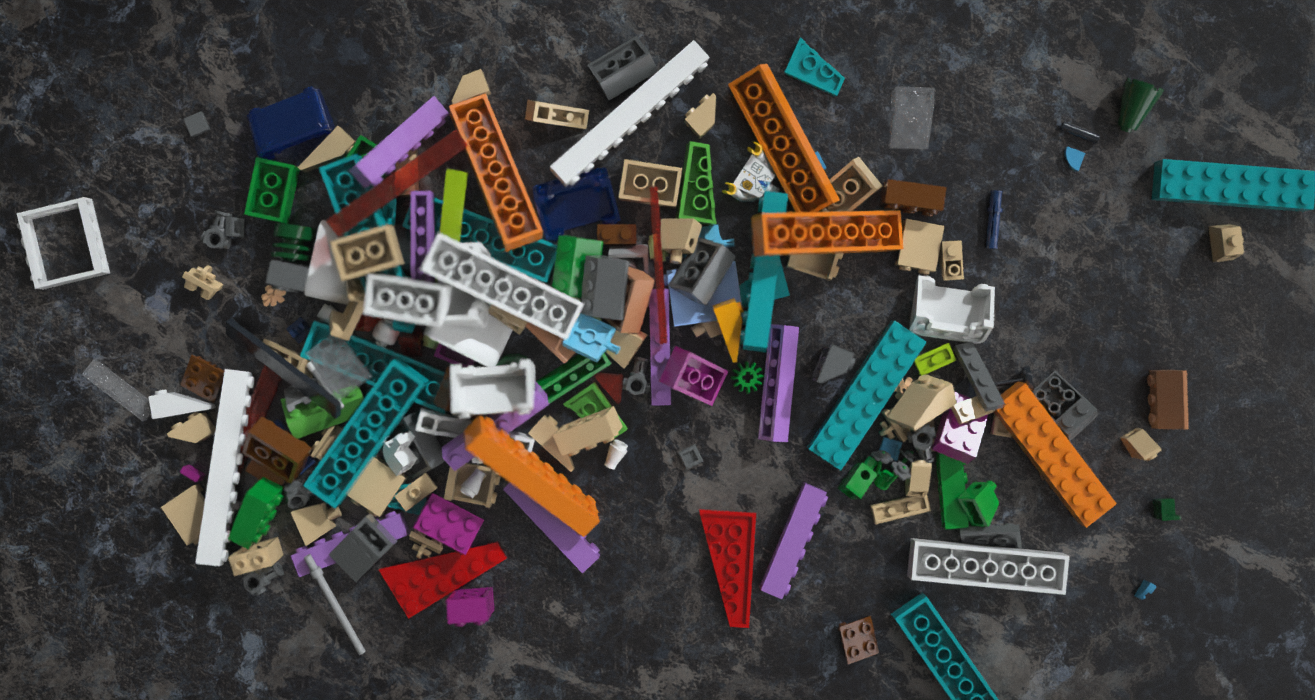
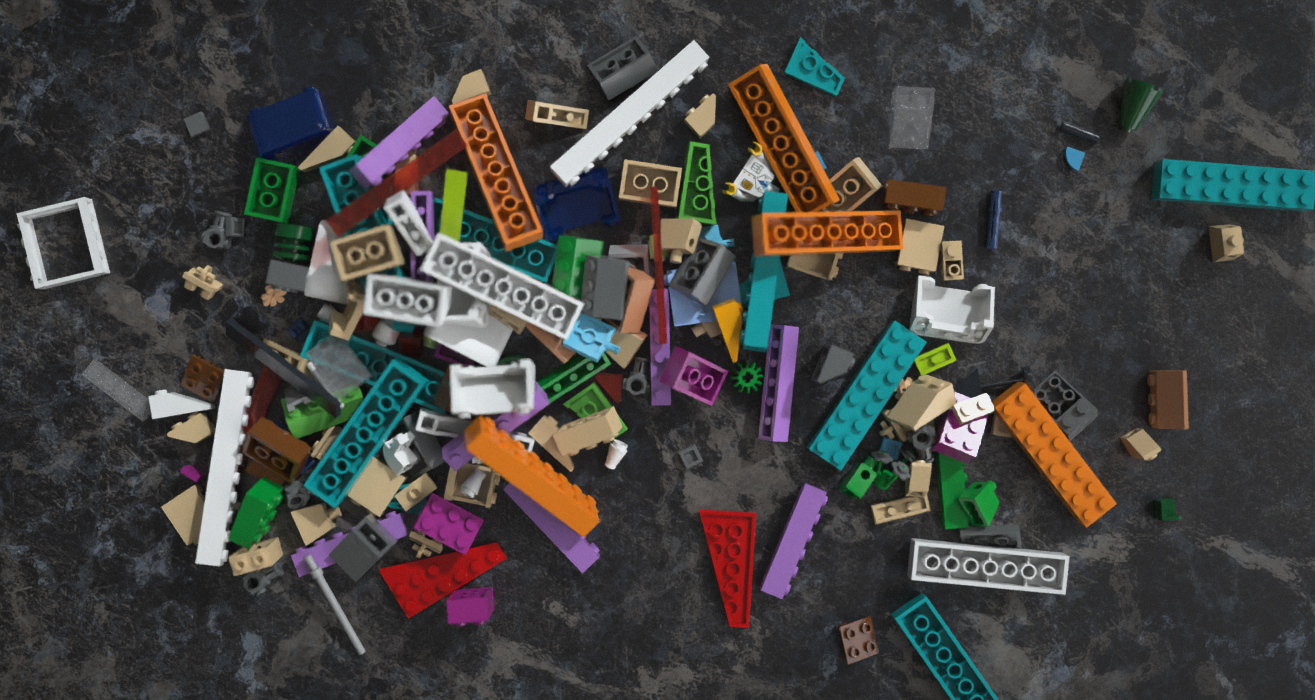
reddish brown brick [597,224,636,245] -> none
dark grey plate [953,342,1005,412] -> none
dark azure tile [1134,580,1156,599] -> none
none -> white slope [384,190,433,256]

